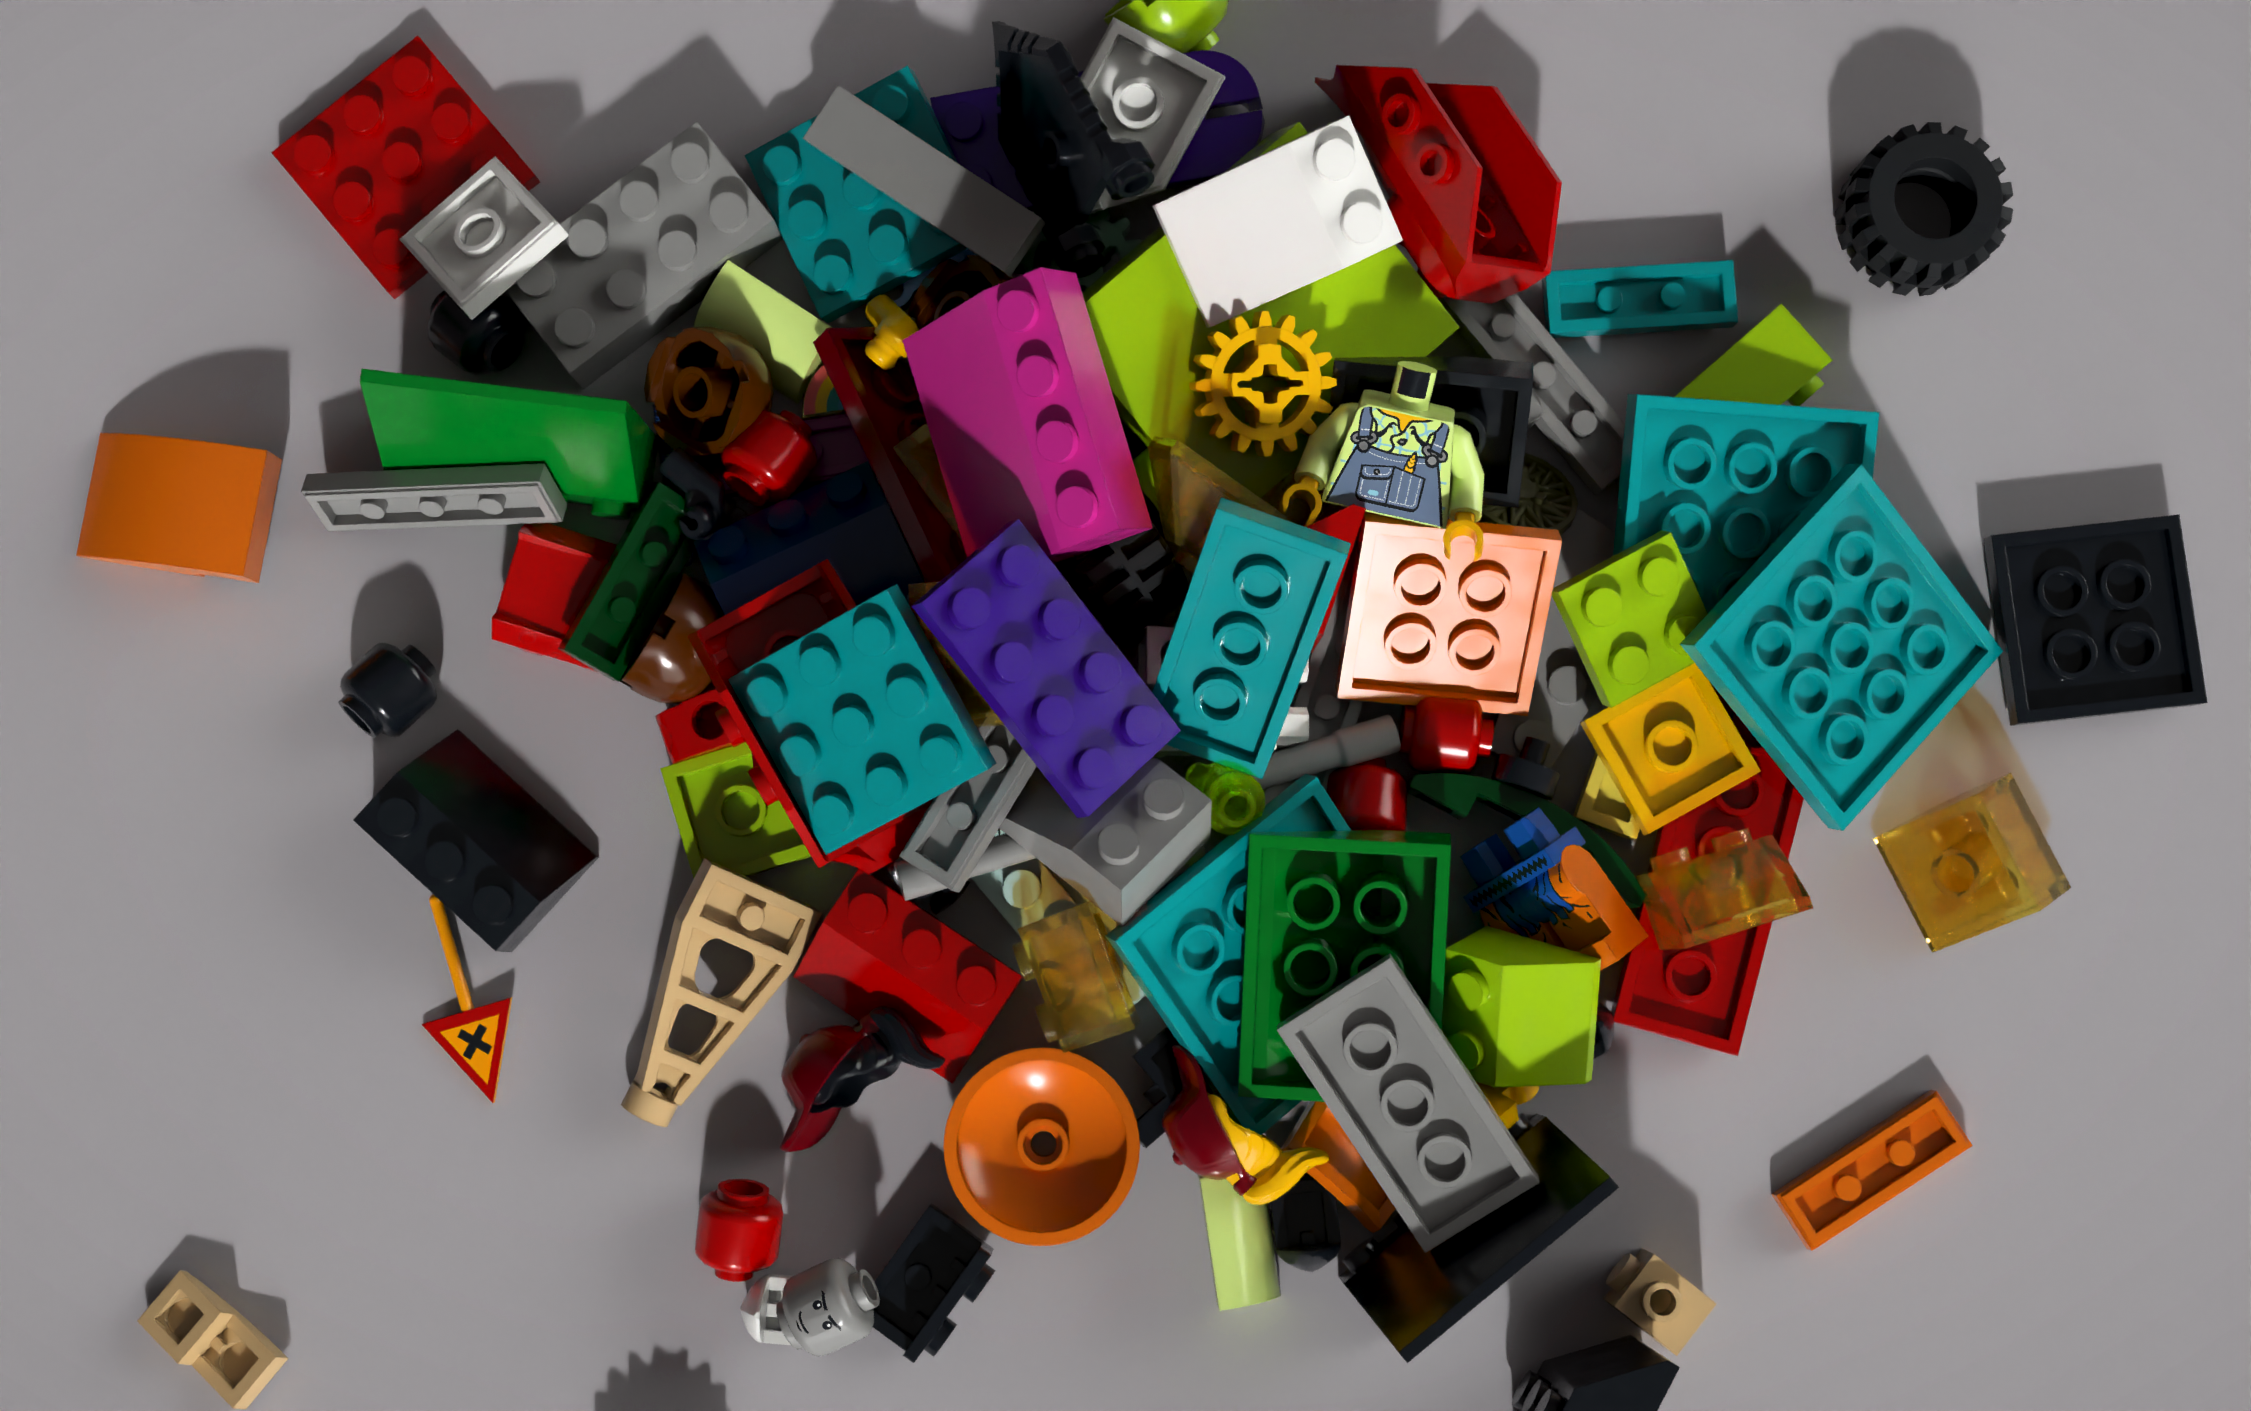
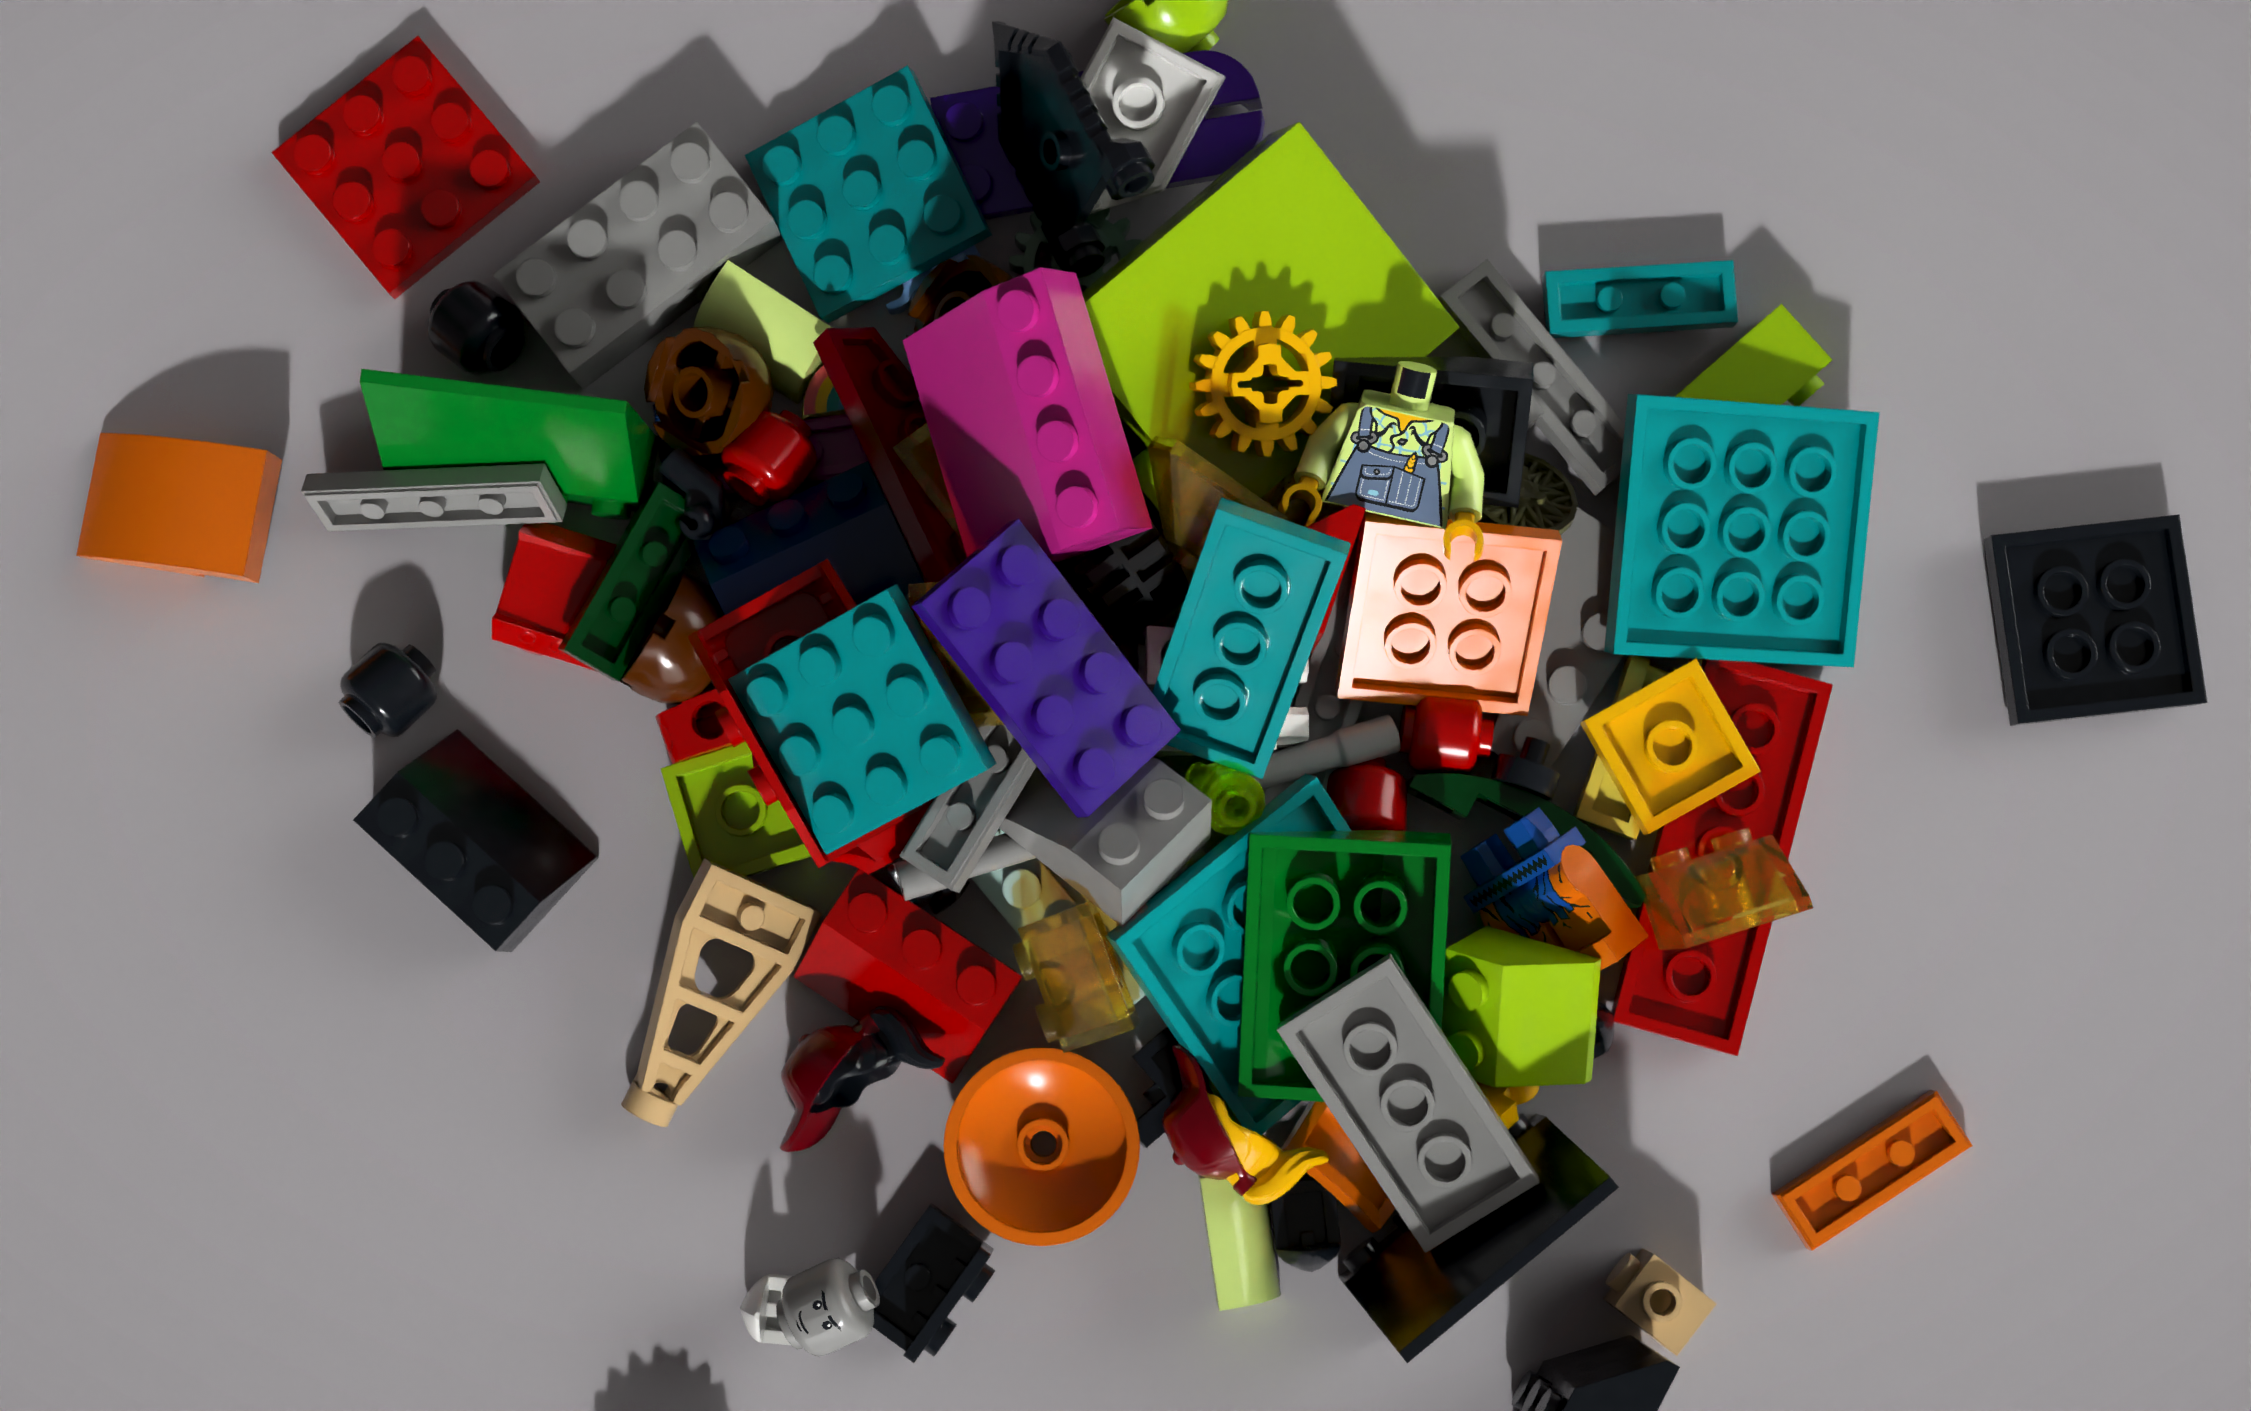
tan slope [137,1270,289,1409] -> none
white tile [399,156,569,320] -> none
piece [422,894,513,1103] -> none
red head [695,1179,783,1282] -> none
light grey tile [803,85,1046,277] -> none
yellow arm [865,294,918,370] -> none
white slope [1153,115,1403,328] -> none
red slope [1314,65,1562,304] -> none
lime plate [1552,531,1708,708] -> none
teal plate [1680,464,2003,831] -> none
black tyre [1835,122,2013,296] -> none
clear yellow slope [1873,773,2071,953] -> none

